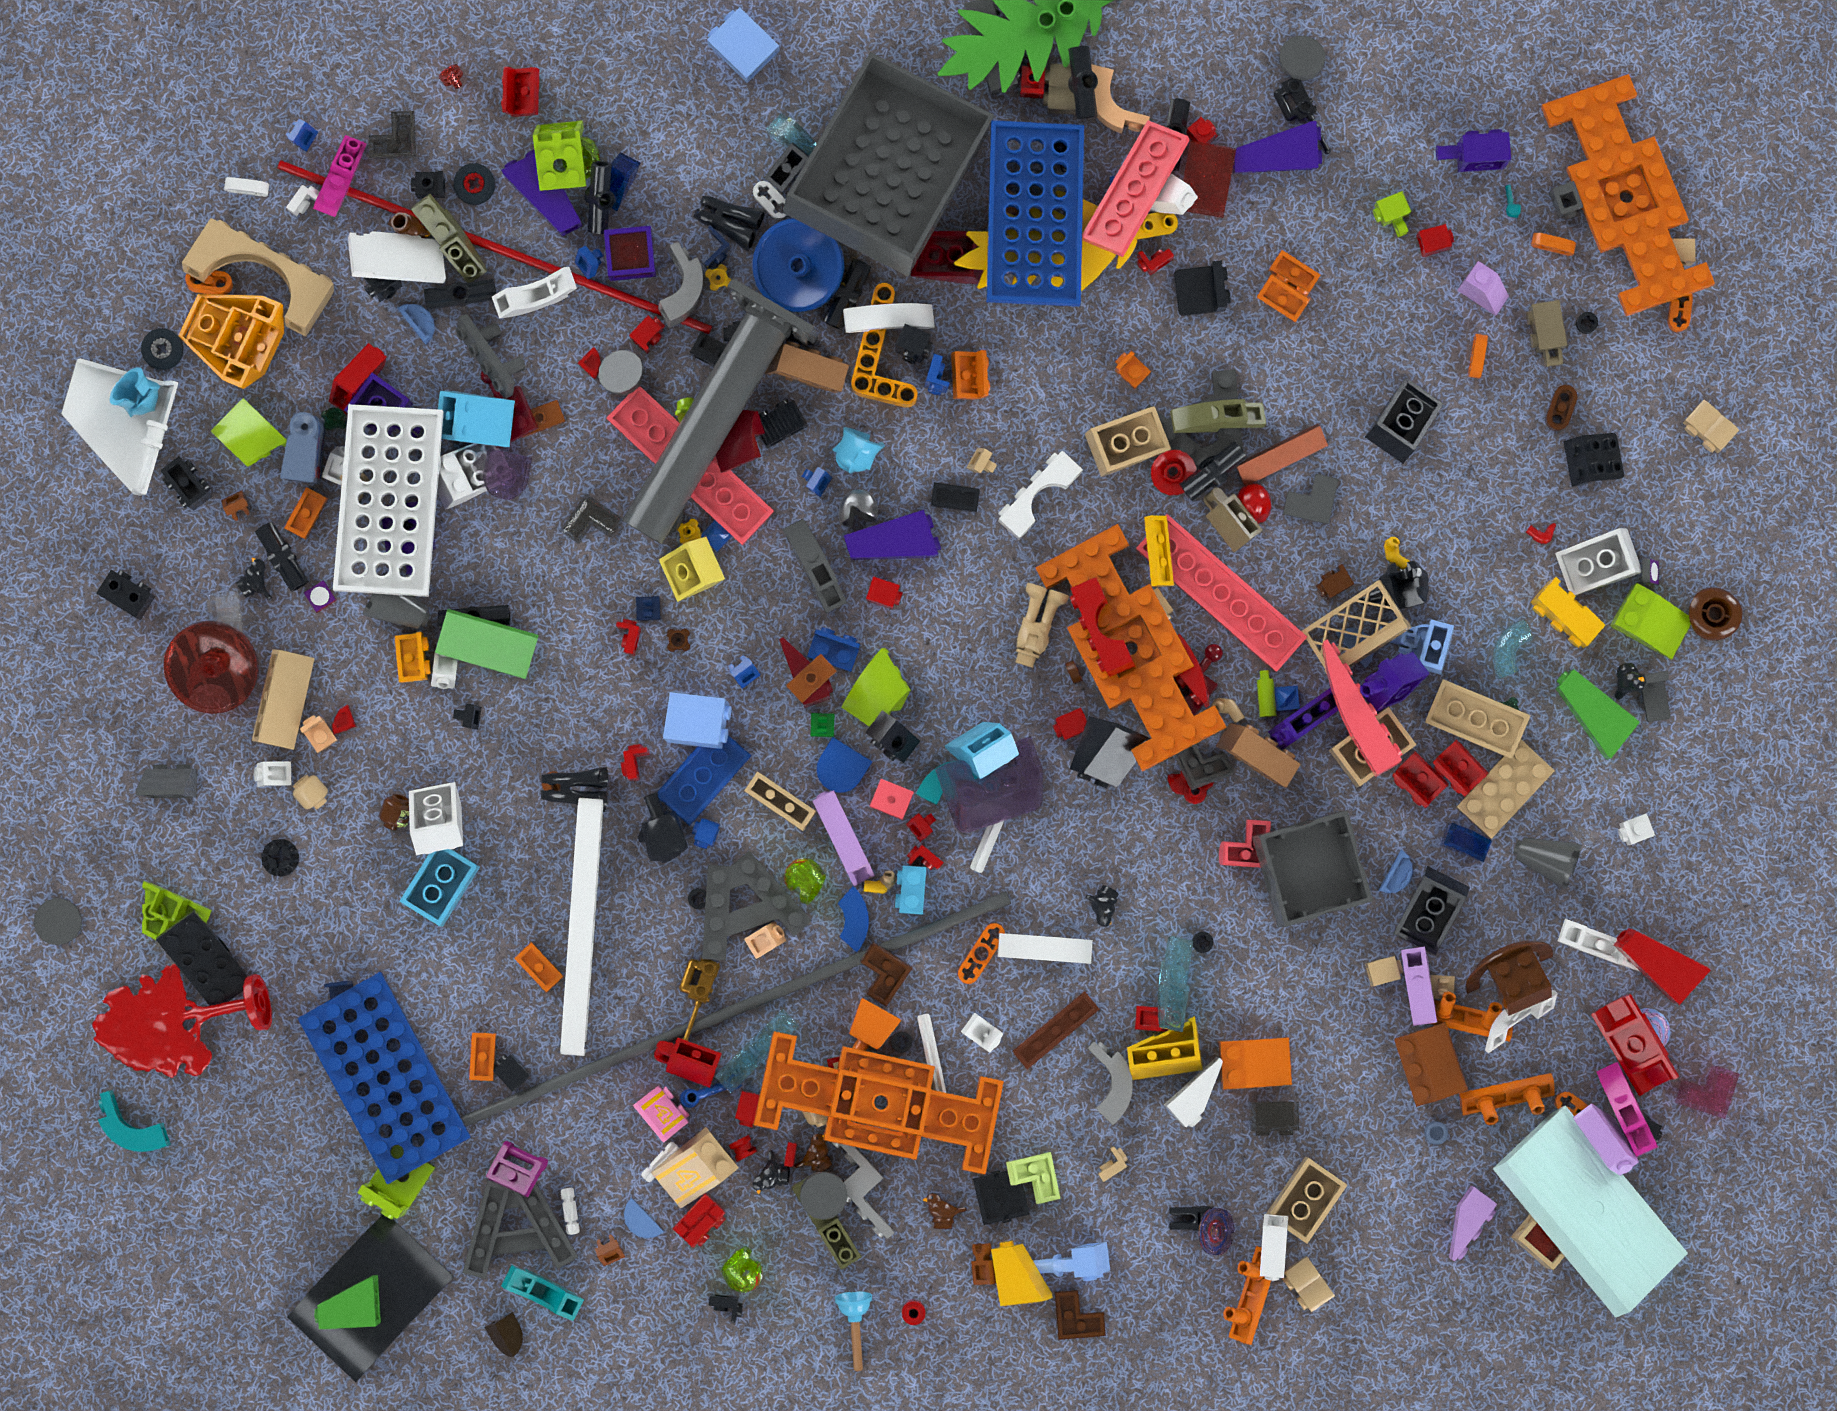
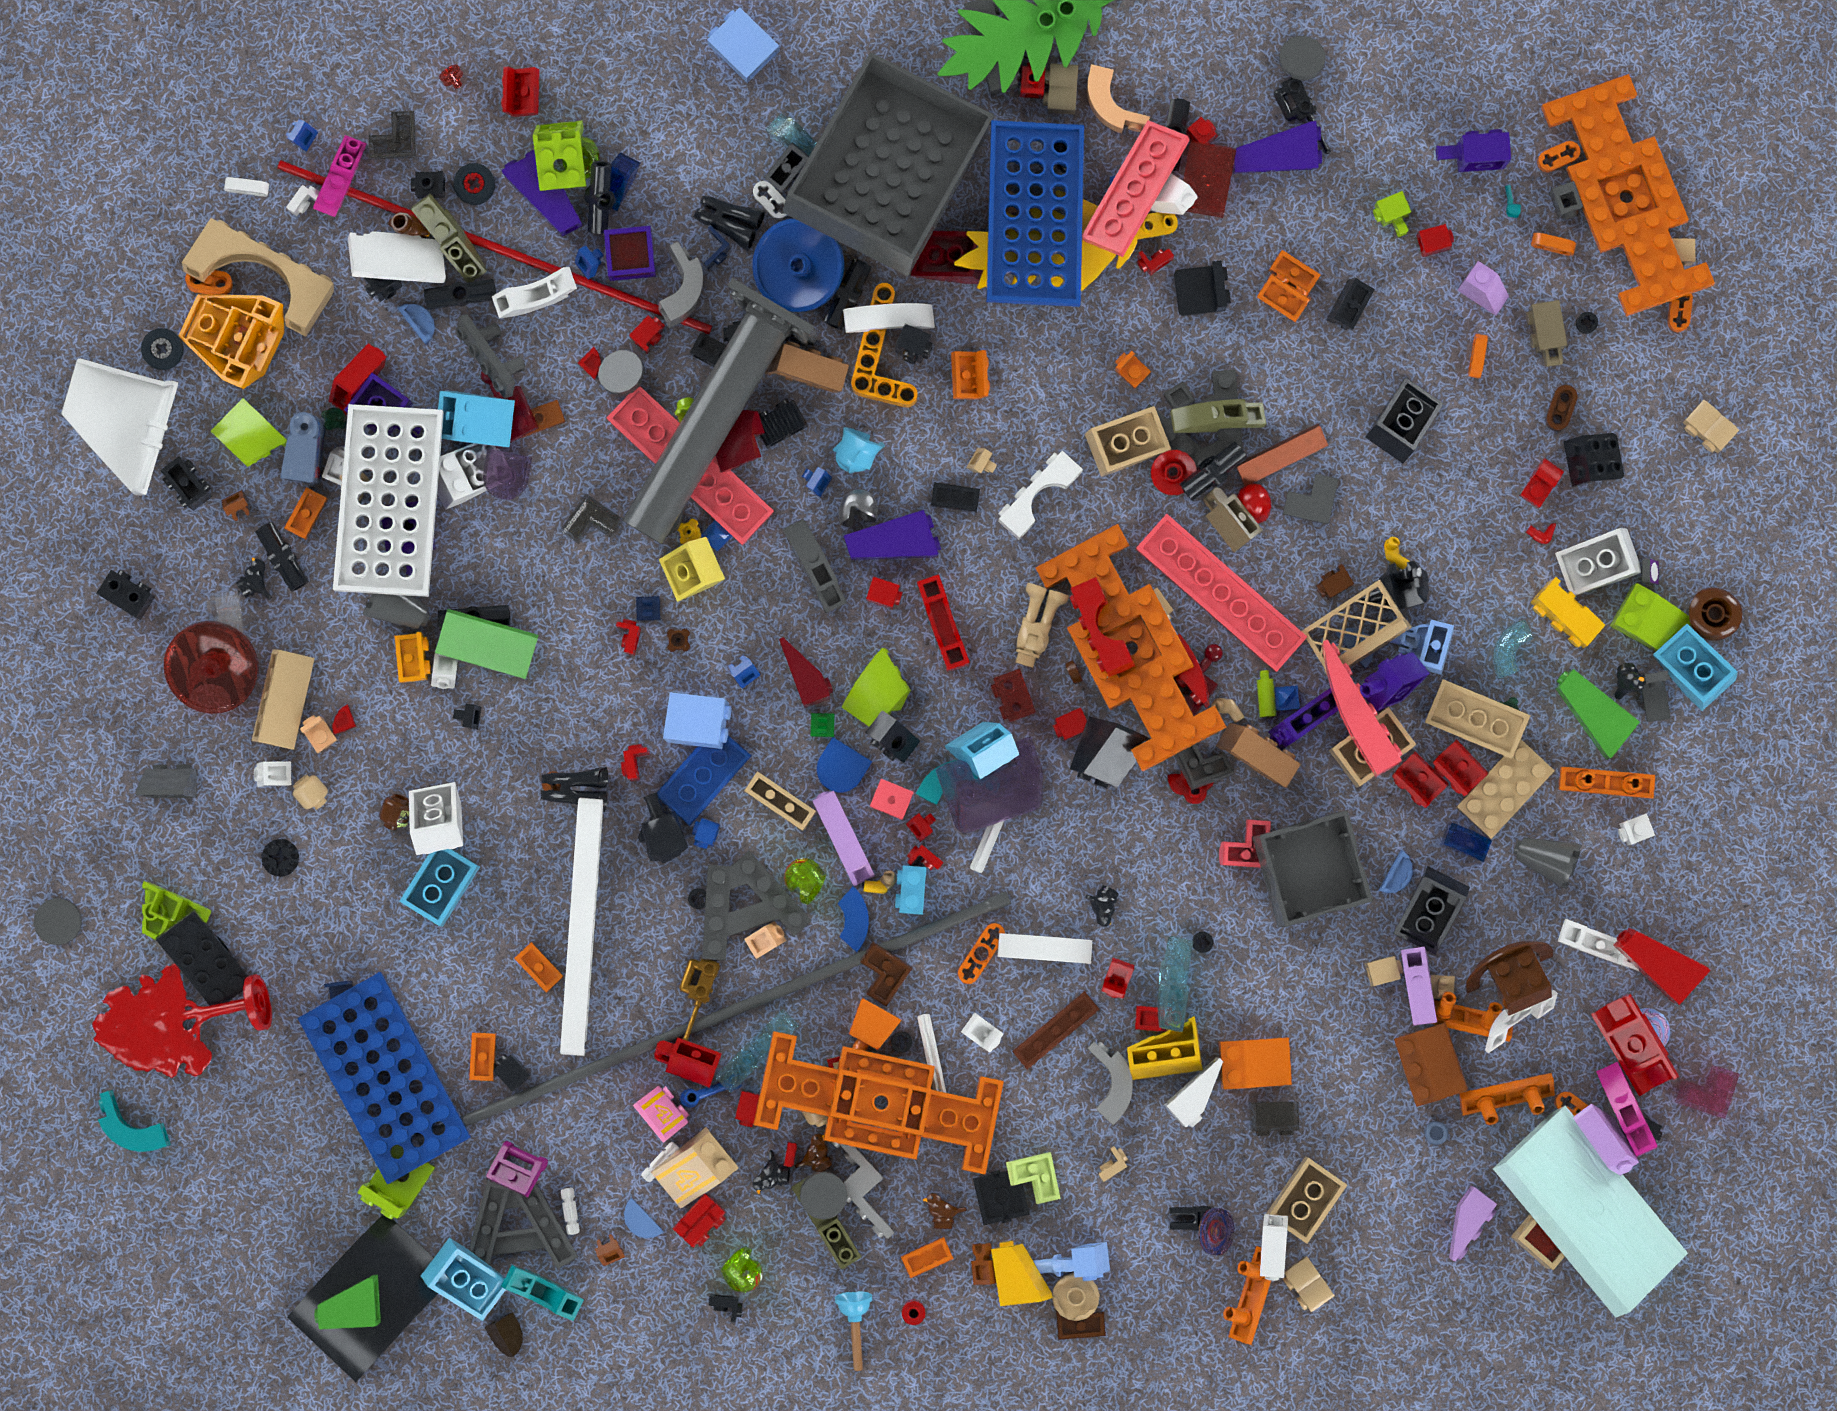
medium azure helmet [109,368,160,417] -> none
tile [304,580,337,613] -> none
yellow plate [705,264,731,291] -> none
red wheel [728,1134,757,1162] -> none
dark orange plate [786,654,837,703] -> none
blue bracket [807,627,860,672] -> none
blue bracket [924,354,950,396] -> none
black piece [1068,46,1098,119] -> none
yellow plate [1144,515,1174,587] -> none
none -> medium azure slope [421,1238,506,1321]
none -> orange plate [901,1237,954,1279]
none -> red arch [917,574,970,673]
none -> clear red brick [990,668,1036,724]
none -> tan tile [1052,1273,1100,1321]
none -> red bracket [1101,958,1135,999]
none -> dark grey tile [1163,381,1196,409]
none -> black hinge [1326,278,1375,330]
none -> red brick [1519,458,1564,509]
none -> orange beam [1537,141,1580,173]
none -> orange plate [1558,767,1655,799]
none -> medium azure slope [1653,624,1738,711]

